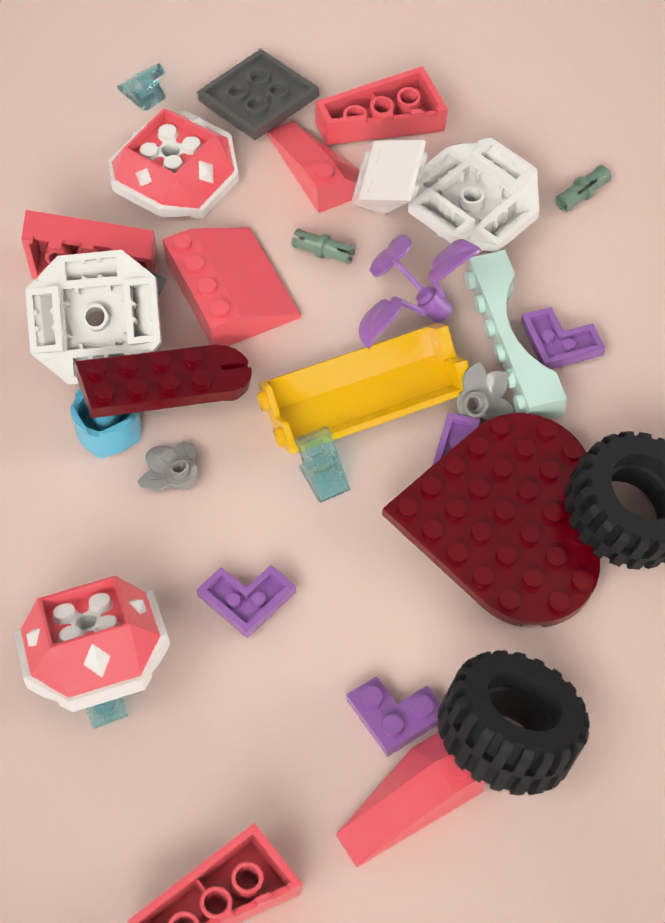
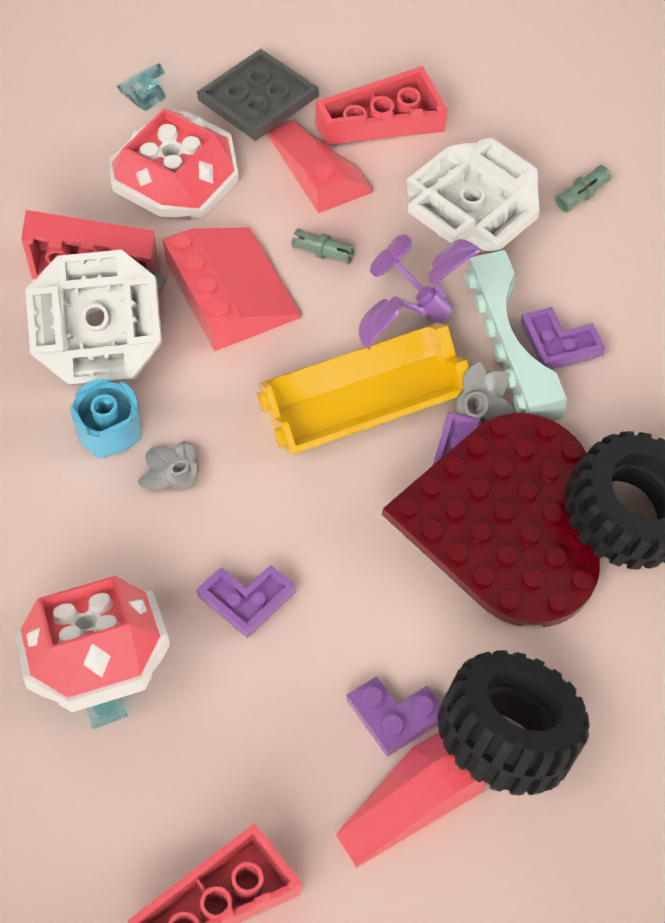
dark red plate [75,345,252,418] -> none
clear light blue slope [295,426,350,503] -> none
white slope [351,140,427,215] -> none

